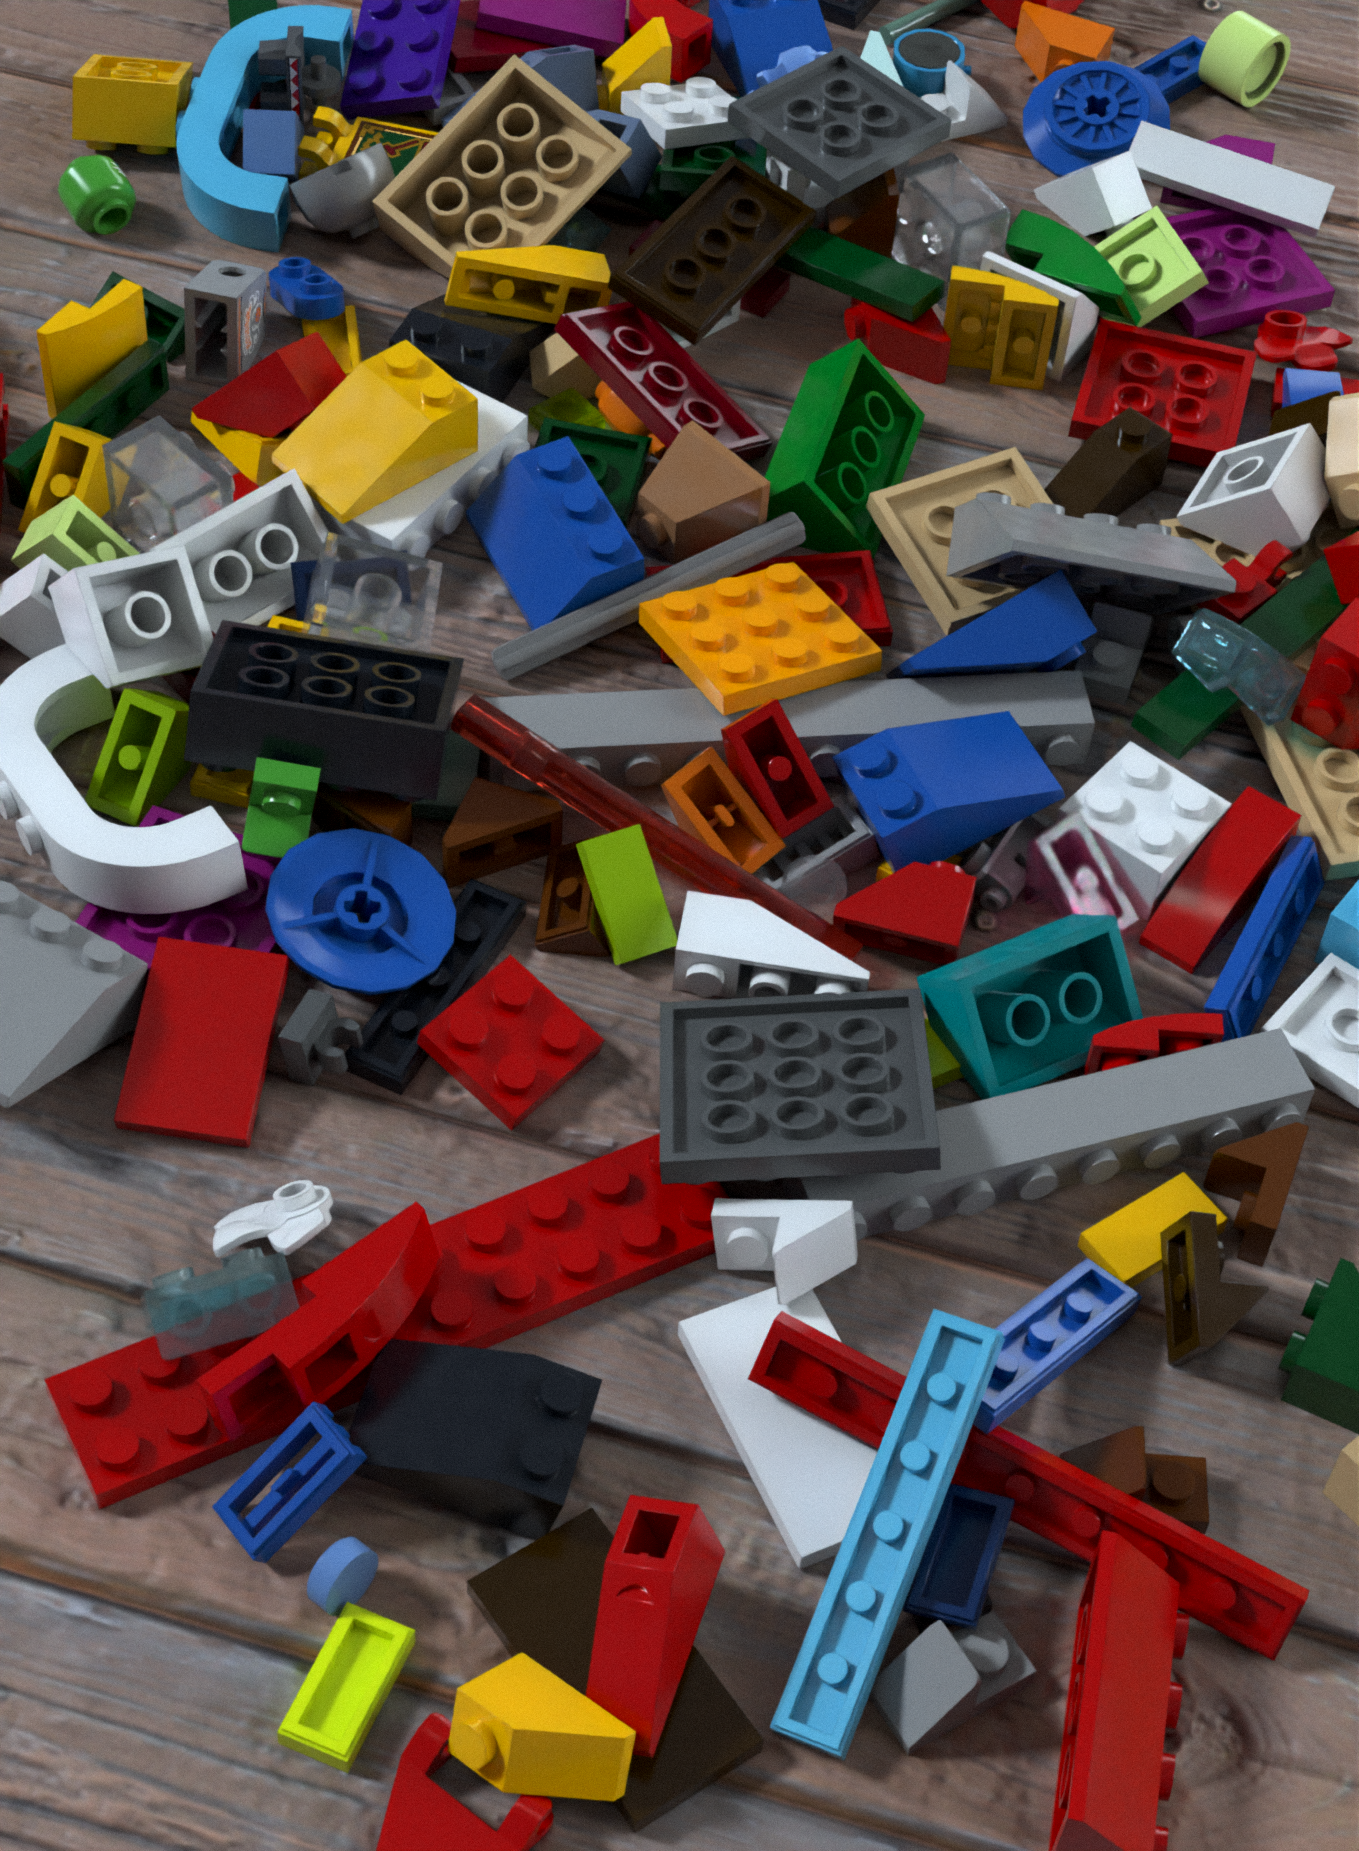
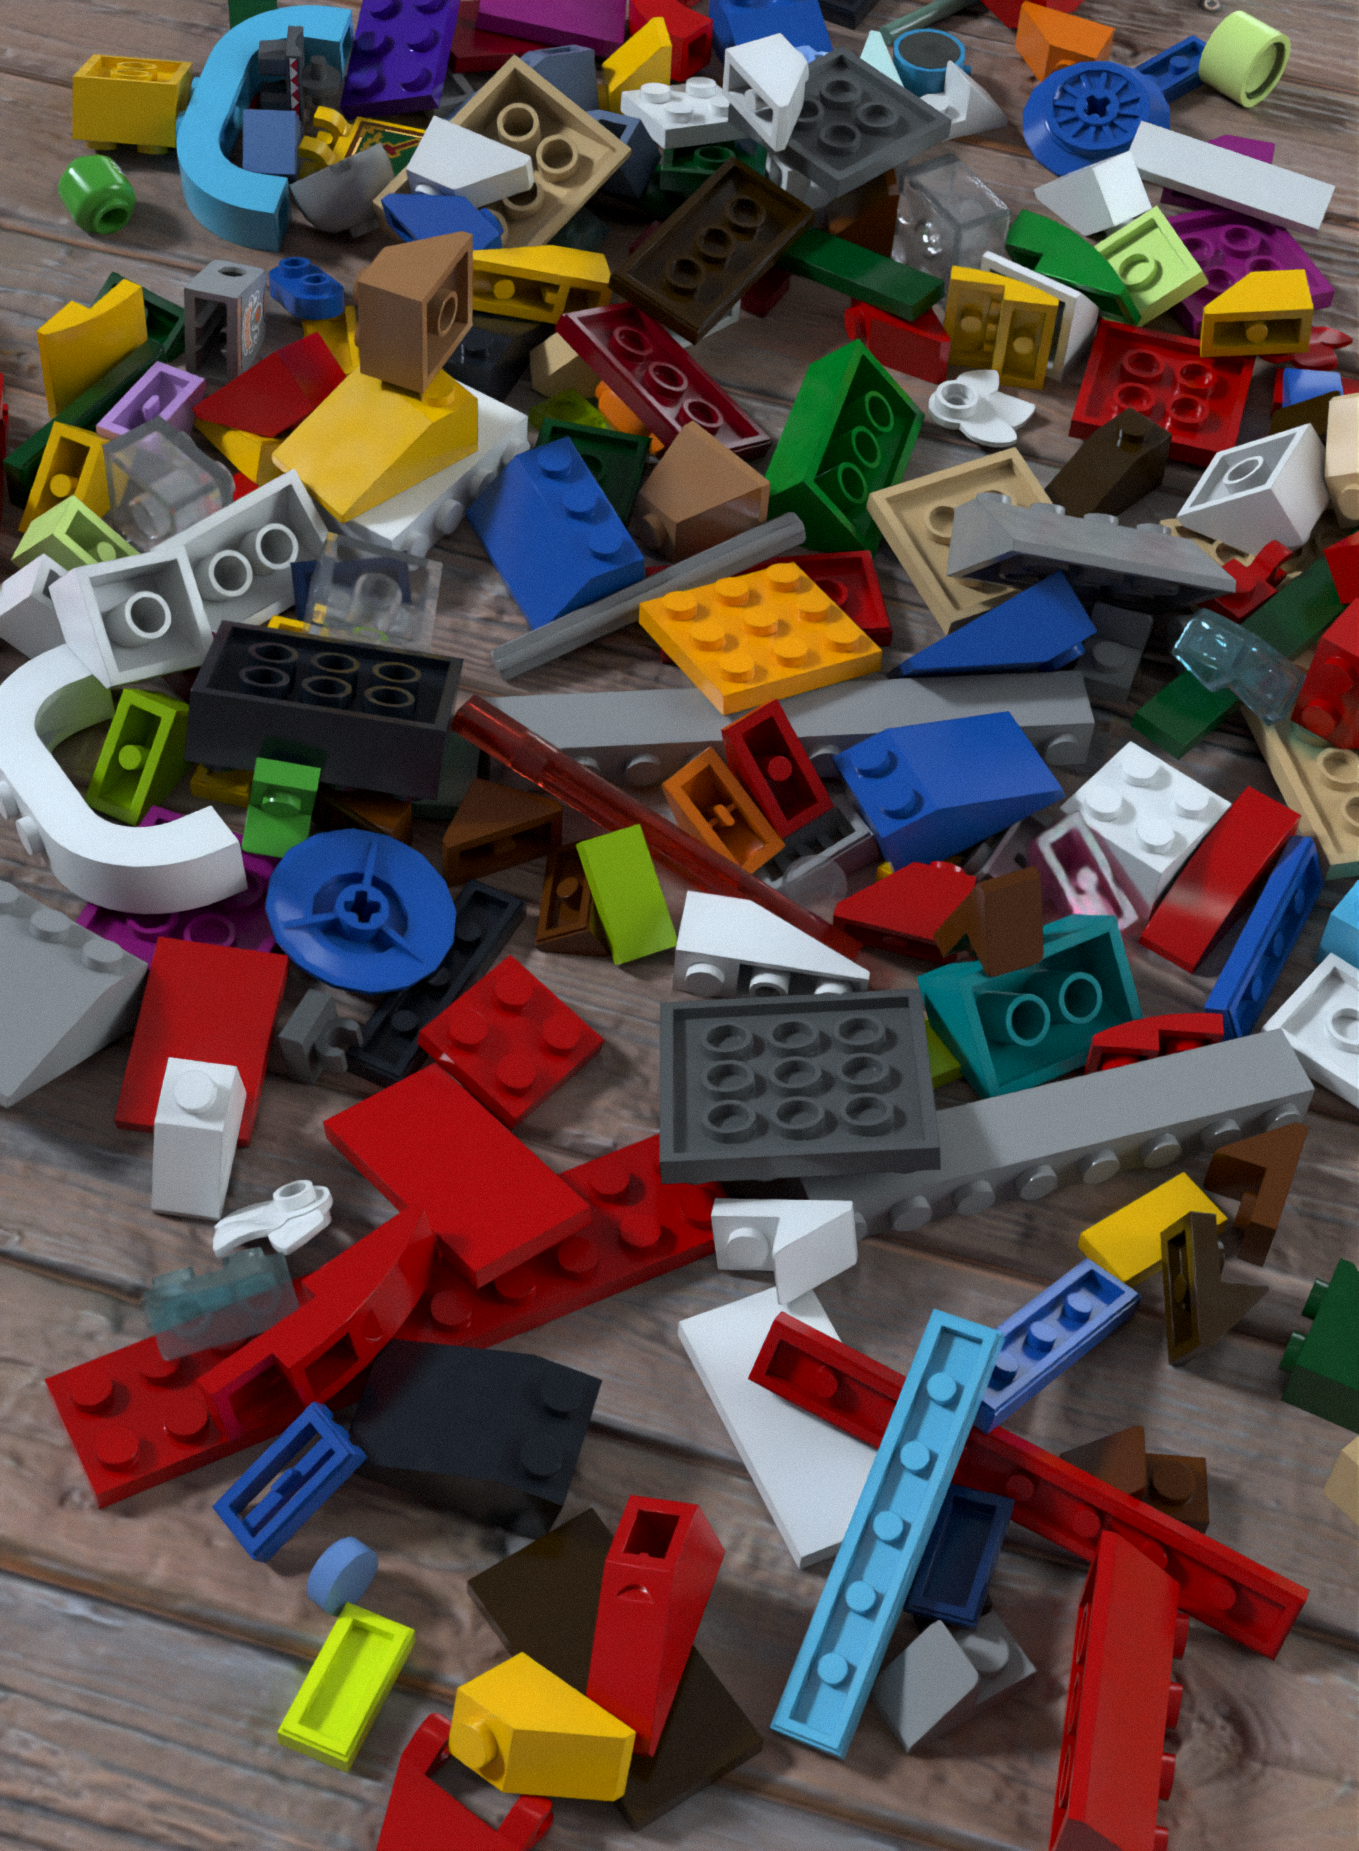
none -> lavender slope [96,361,206,462]
none -> white slope [151,1057,247,1222]
none -> red tile [323,1062,592,1289]
none -> medium nougat slope [353,231,473,394]
none -> blue slope [381,193,504,250]
none -> white slope [406,115,535,208]
none -> white slope [722,33,809,152]
none -> white plate [928,370,1036,447]
none -> reddish brown slope [933,865,1044,977]
none -> yellow slope [1200,269,1314,357]

